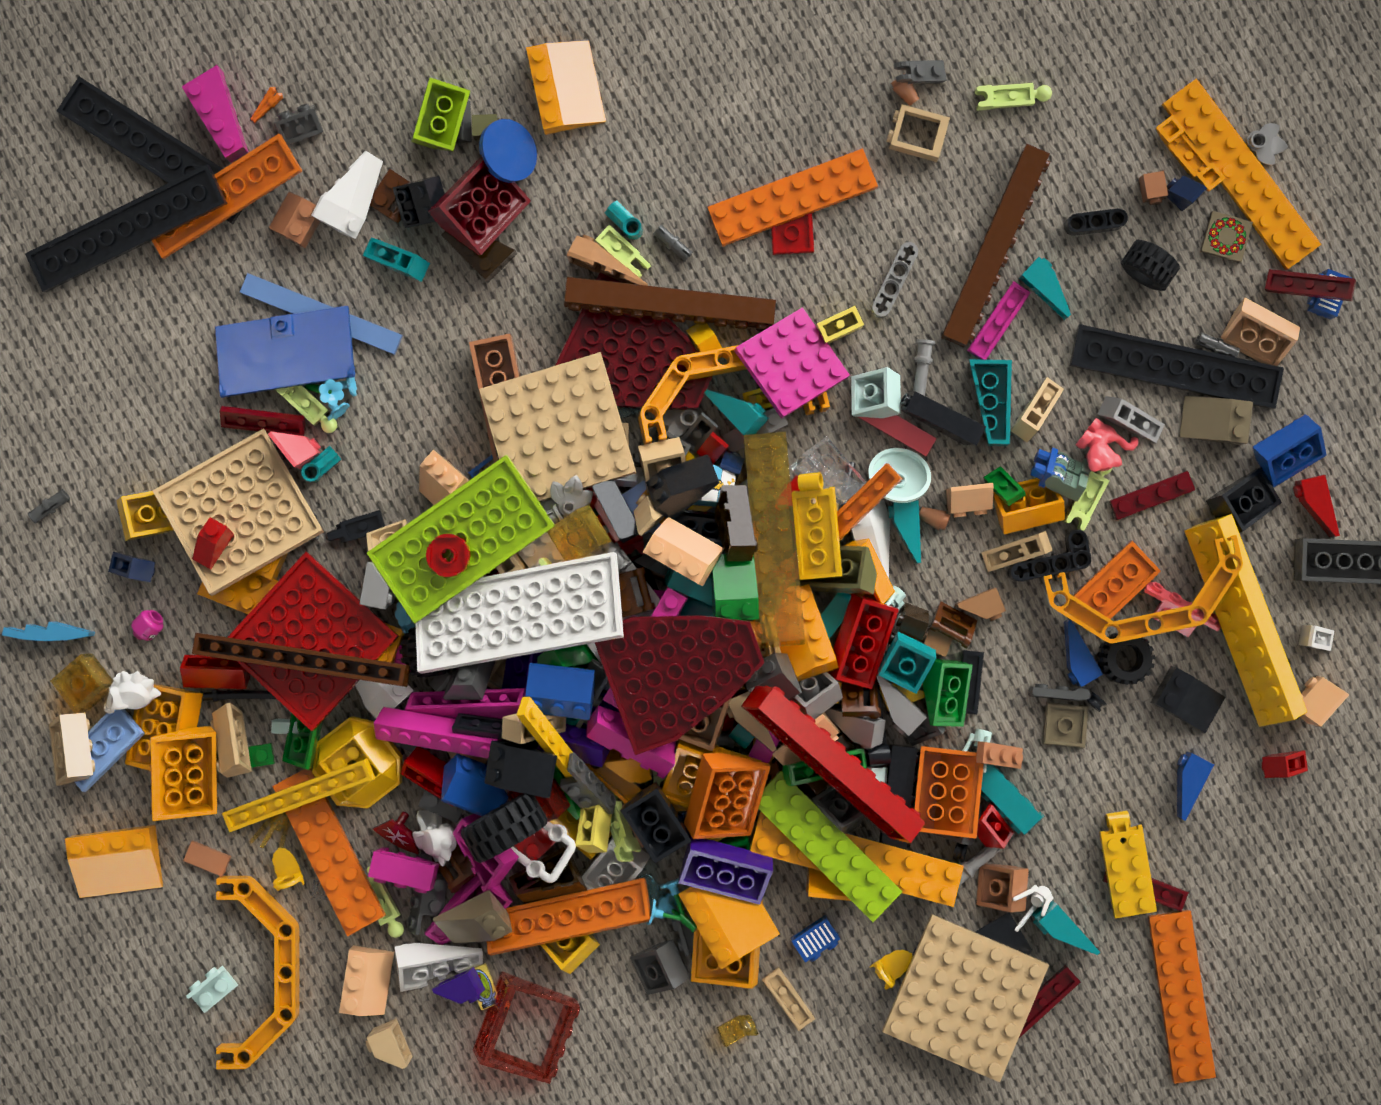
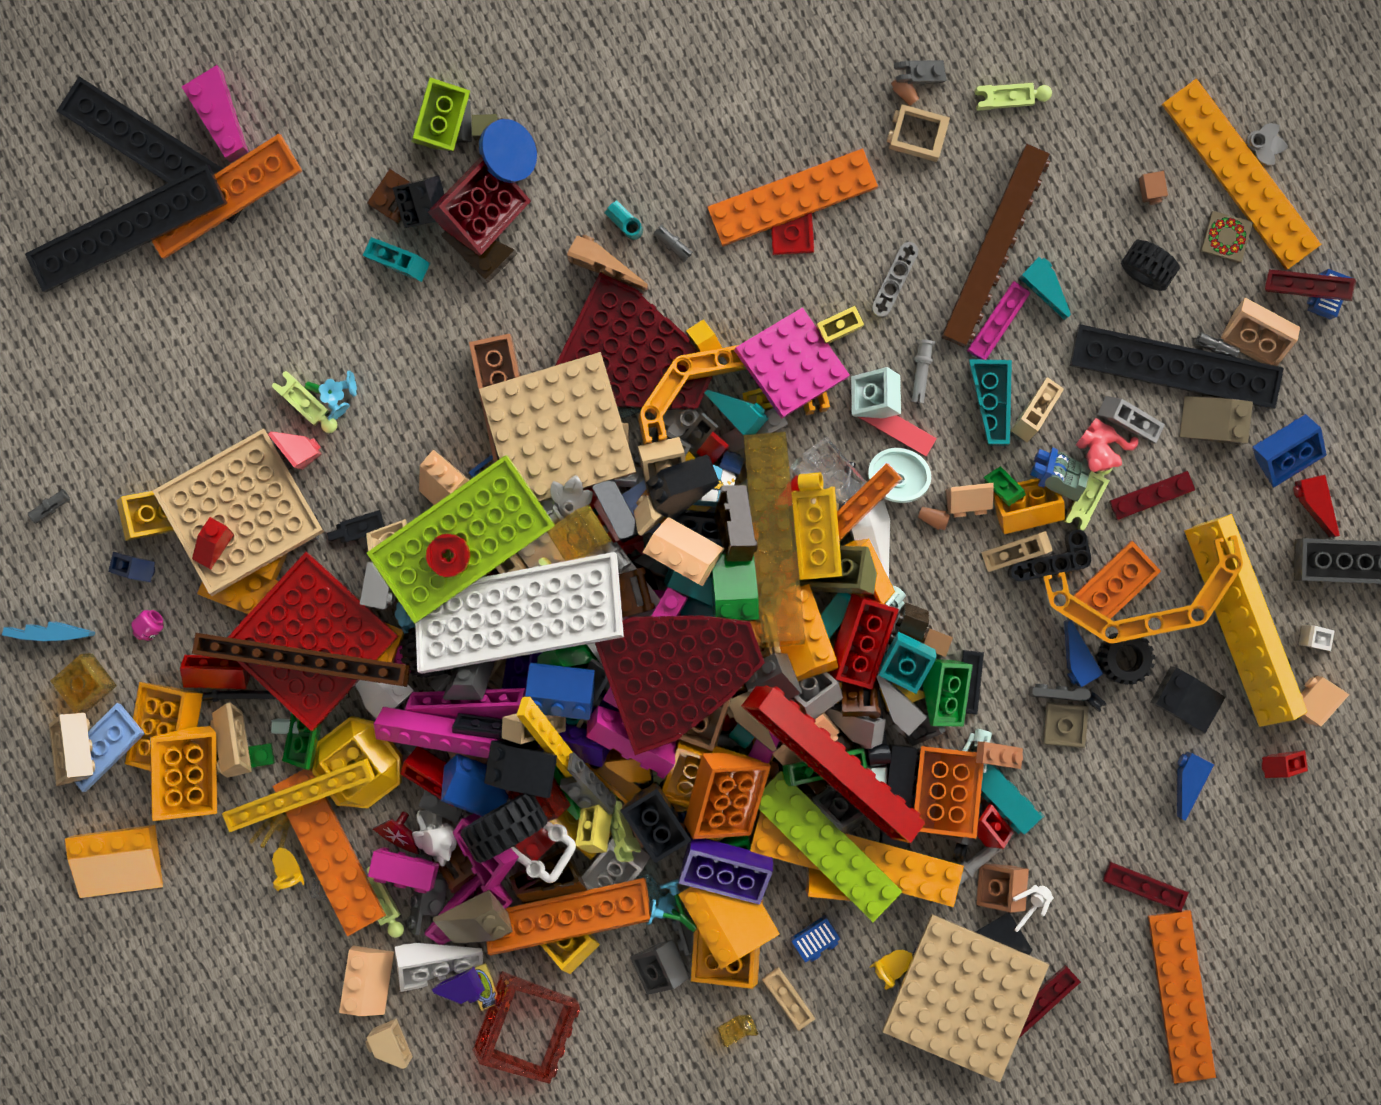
white head [104,671,161,714] -> none
nougat tile [183,841,231,877] -> none
light aqua bracket [186,966,238,1013] -> none
door [215,306,355,398] -> none
light orange piece [216,876,299,1069] -> none
dark red plate [219,406,306,436] -> none
medium blue tile [240,273,403,355] -> none
orange piece [251,87,283,123] -> none
nougat slope [269,192,320,248] -> none
dark grey bracket [274,104,324,145] -> none
teal piece [301,446,342,483] -> none
white wedge [311,151,383,239] -> none
slope [526,41,606,135] -> none
reddish brown brick [564,277,776,331] -> none
yellowish green hinge [595,225,651,277] -> none
teal slope [888,500,921,563] -> none
black slope [900,391,986,446] -> none
reddish brown plate [929,601,978,649] -> none
medium nougat slope [955,588,1006,621] -> none
teal slope [1032,900,1101,955] -> none
black beam [1064,208,1128,236] -> none
yellow hinge [1099,810,1157,919] -> none
coral bracket [1145,581,1221,638] -> none
light orange slope [1155,115,1226,192] -> none
dark blue slope [1167,175,1207,211] -> none
black slope [1206,467,1282,533] -> none

